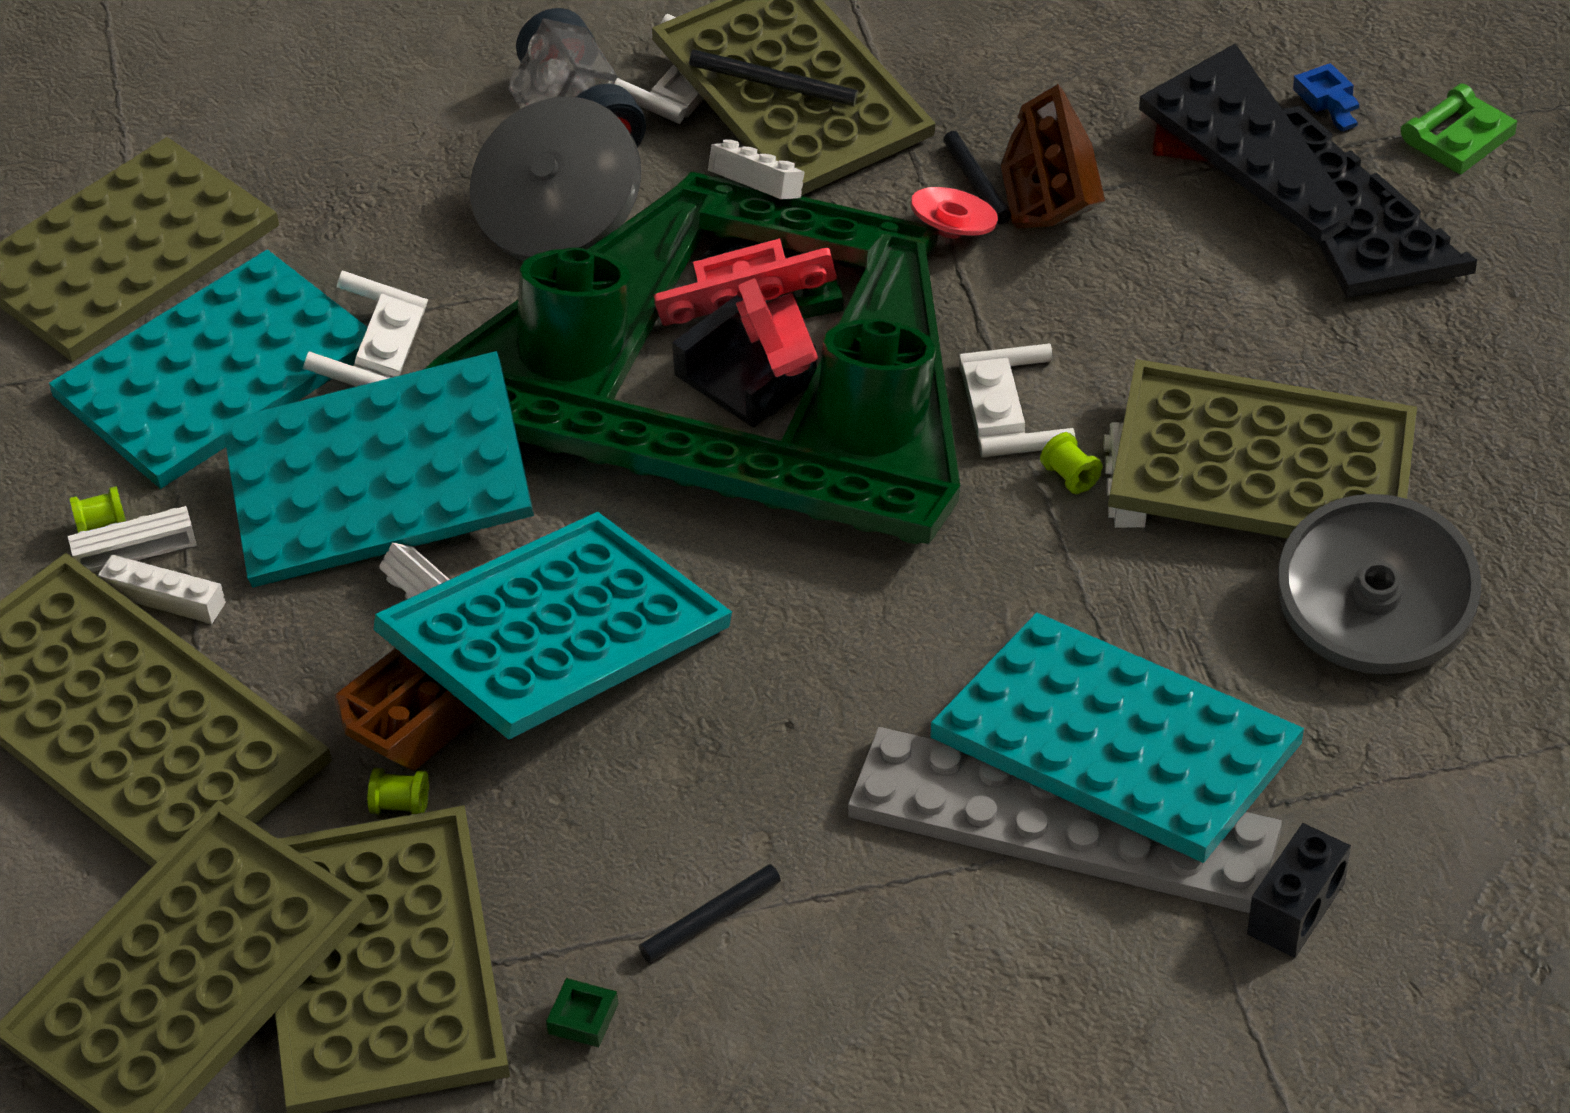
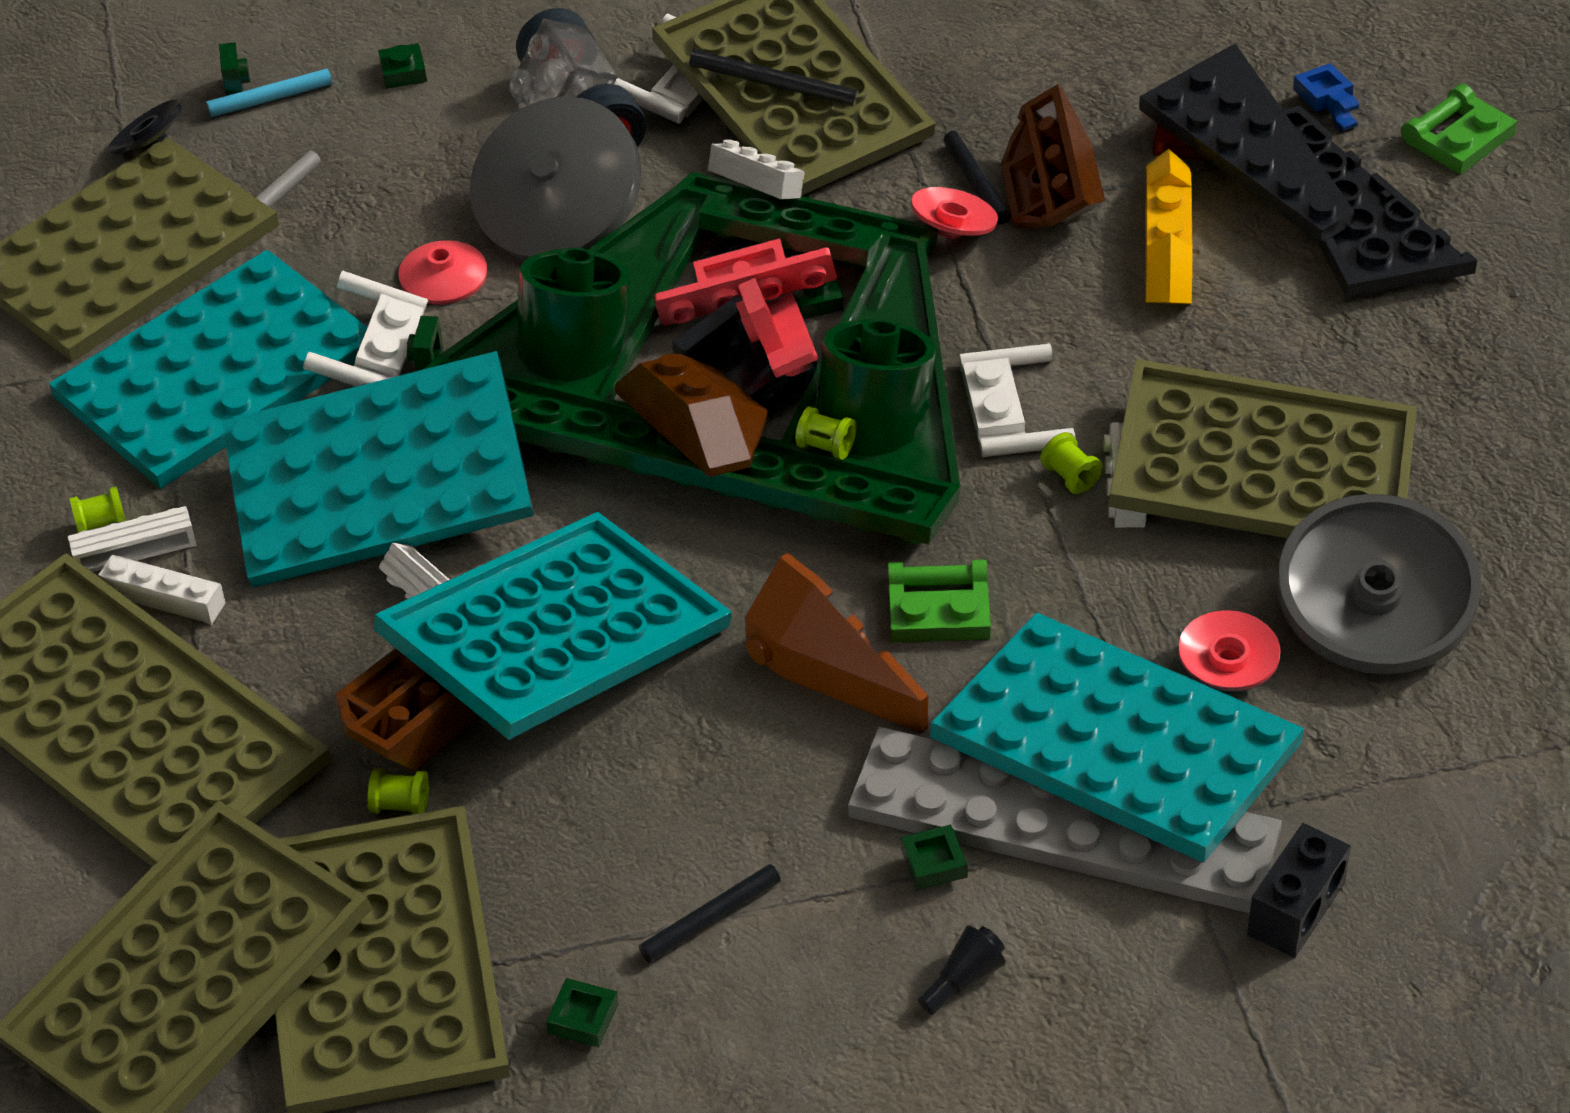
none -> black dish [108,99,182,155]
none -> medium azure bar [206,68,332,118]
none -> dark green plate [219,42,251,96]
none -> light grey bar [256,150,321,207]
none -> dark green plate [378,43,427,89]
none -> coral dish [398,240,487,305]
none -> dark green plate [407,316,444,371]
none -> reddish brown wedge [615,354,768,477]
none -> dark orange wedge [745,552,928,733]
none -> lime bush [795,406,856,460]
none -> bright green plate [888,559,991,643]
none -> dark green plate [901,824,968,890]
none -> black cone [918,926,1006,1015]
none -> yellow brick [1145,149,1192,304]
none -> coral dish [1178,610,1280,691]

